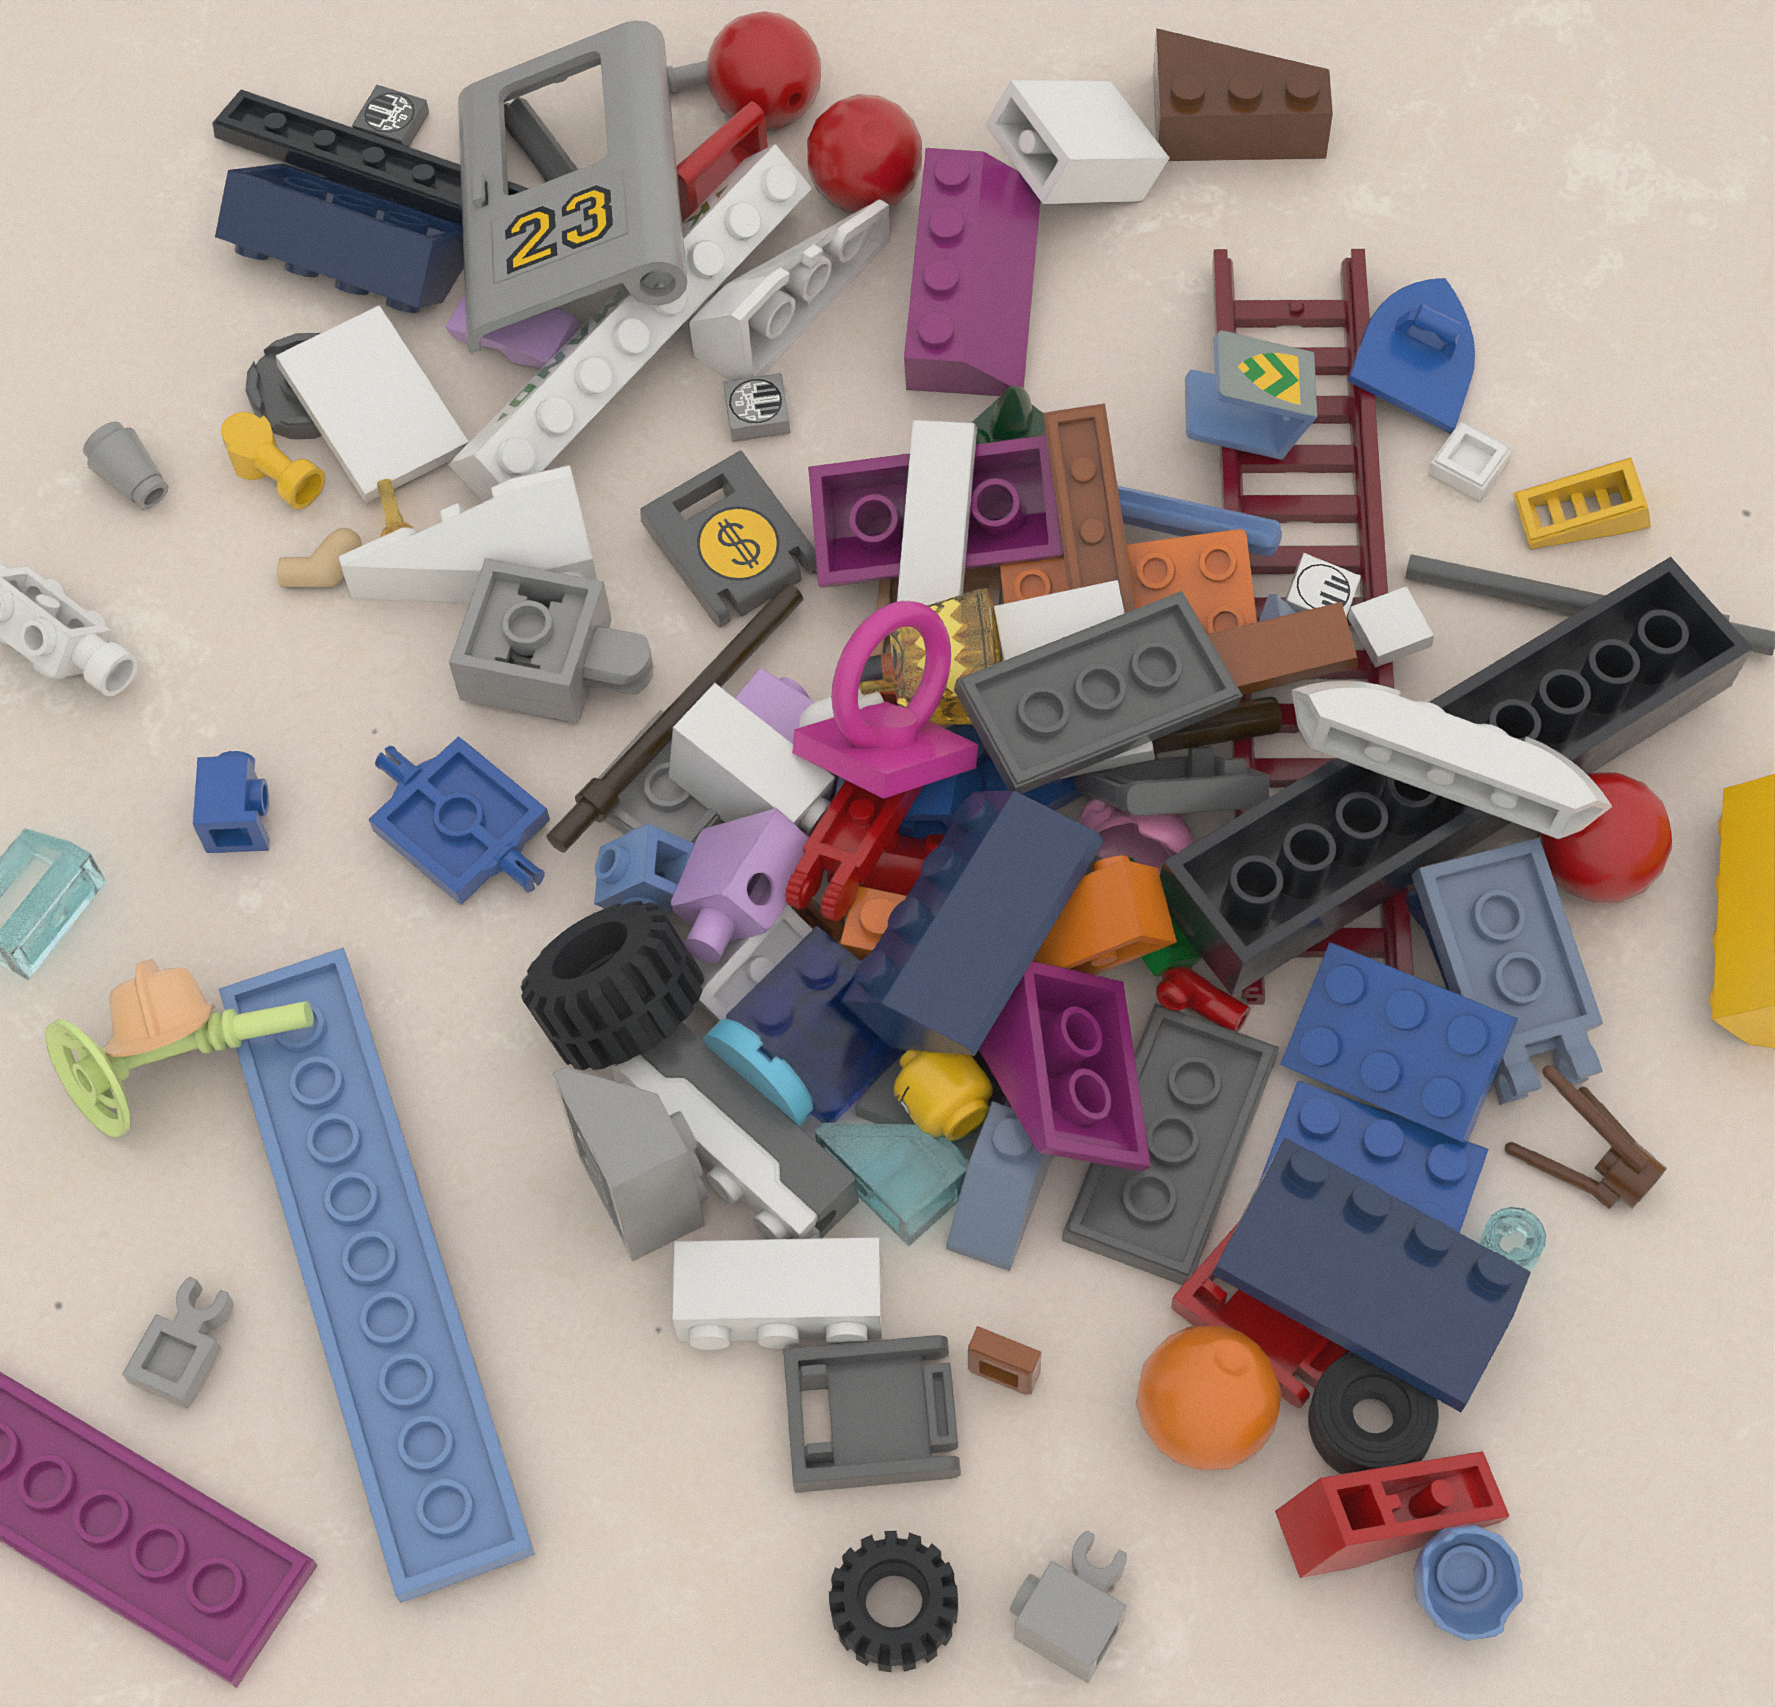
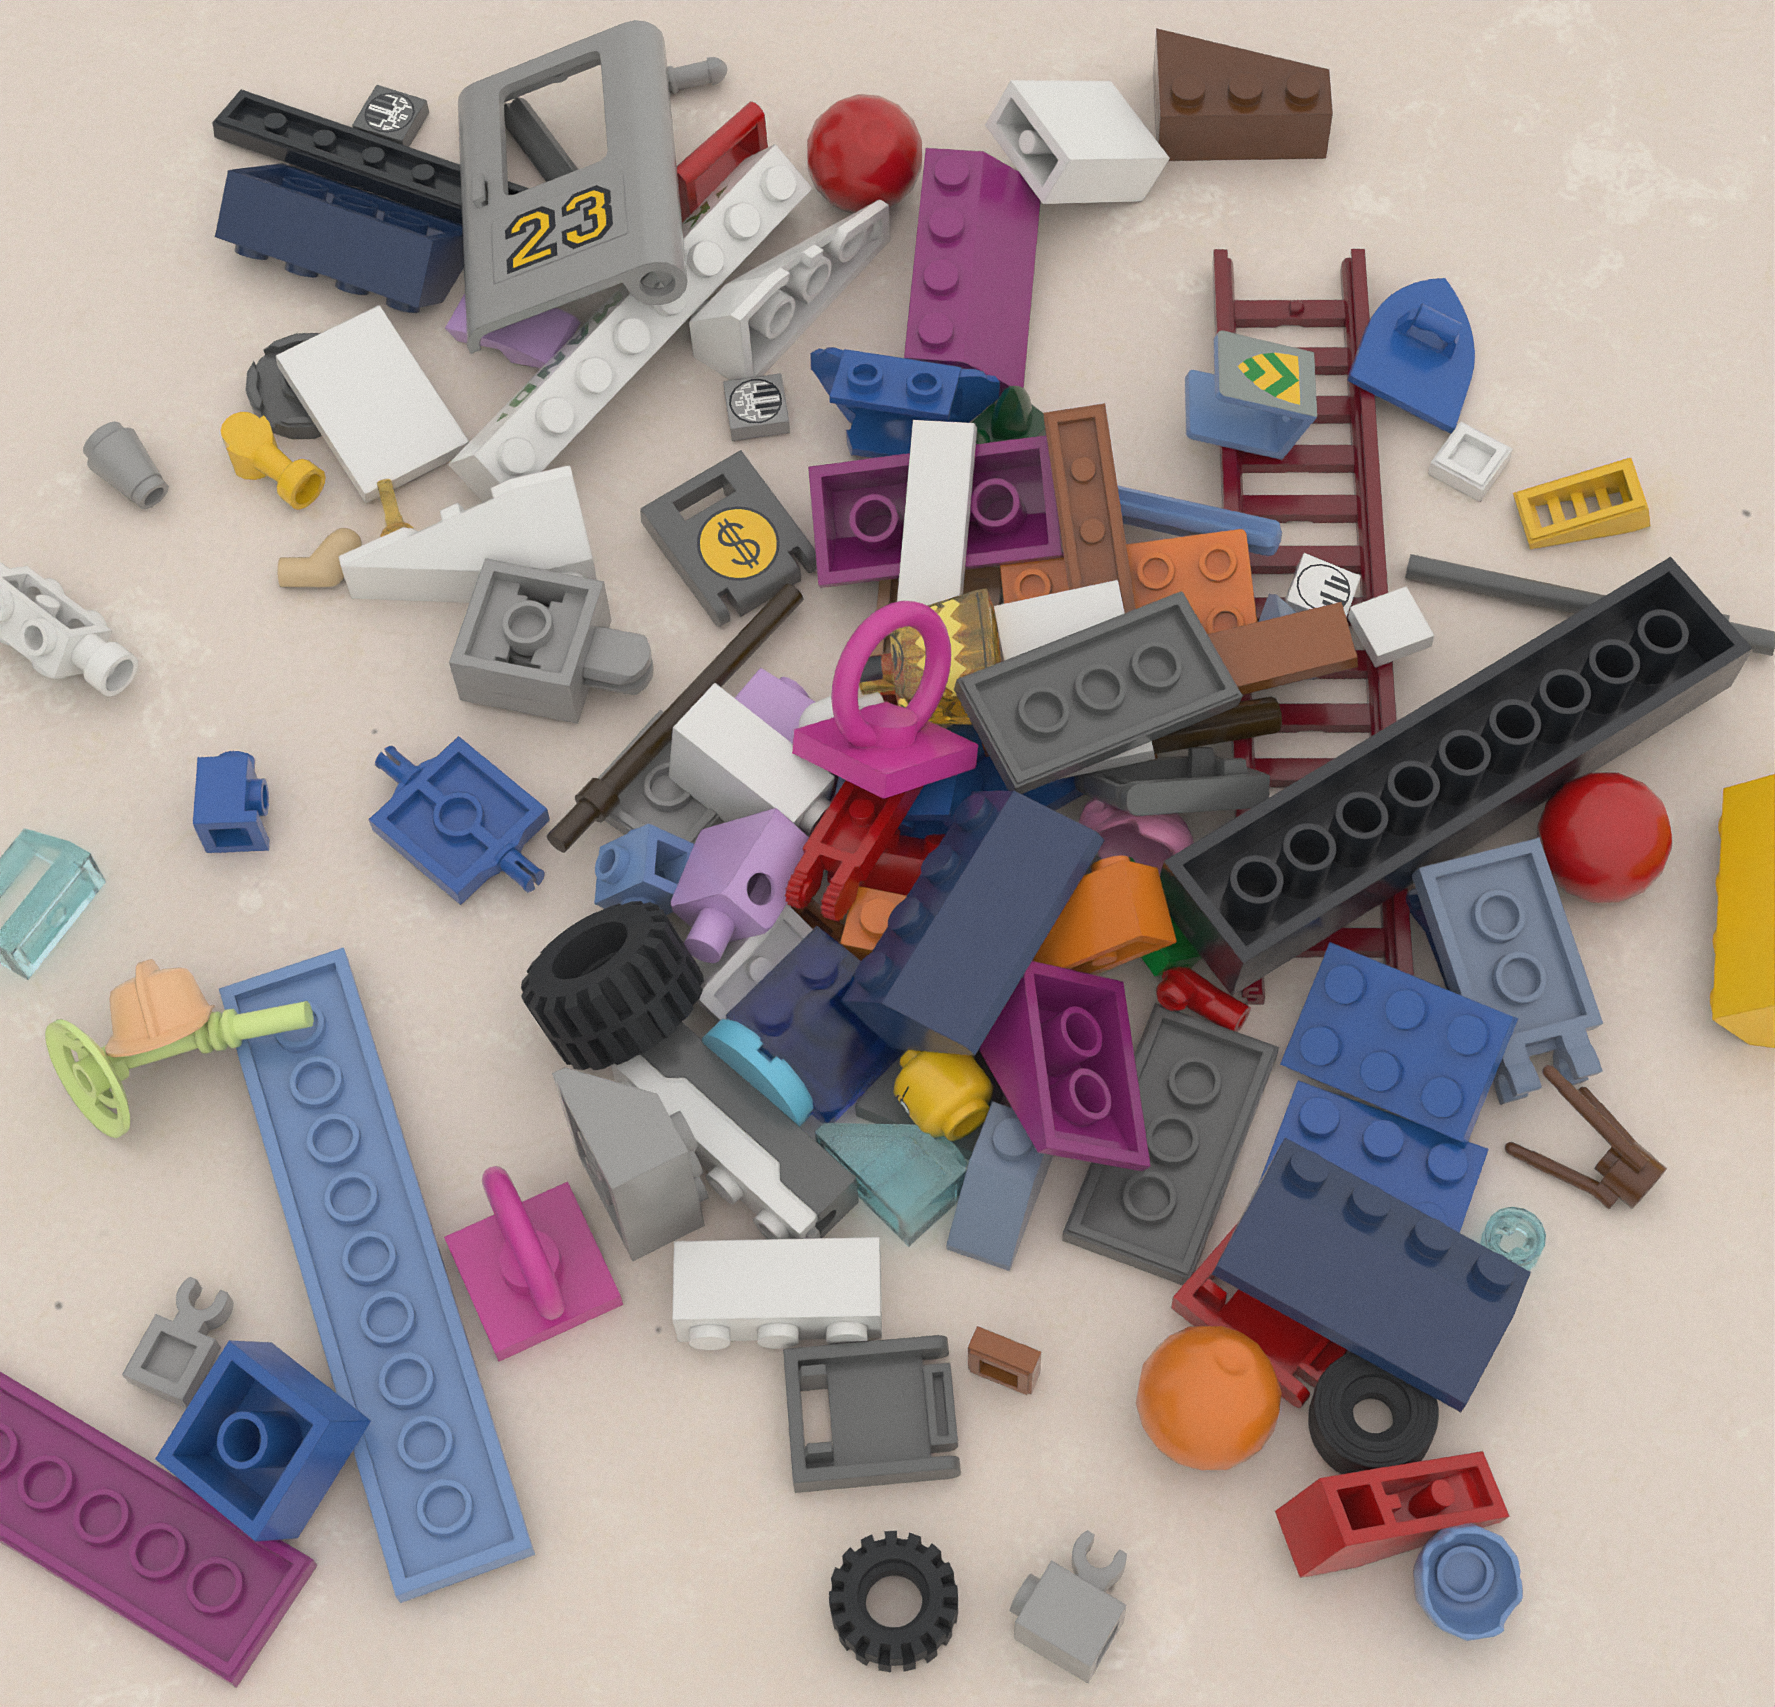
red piece [707,11,821,130] -> none
white brick [1292,681,1612,839] -> none
none -> blue brick [155,1340,371,1542]
none -> dark pink tile [444,1166,623,1362]
none -> blue piece [810,347,1000,458]

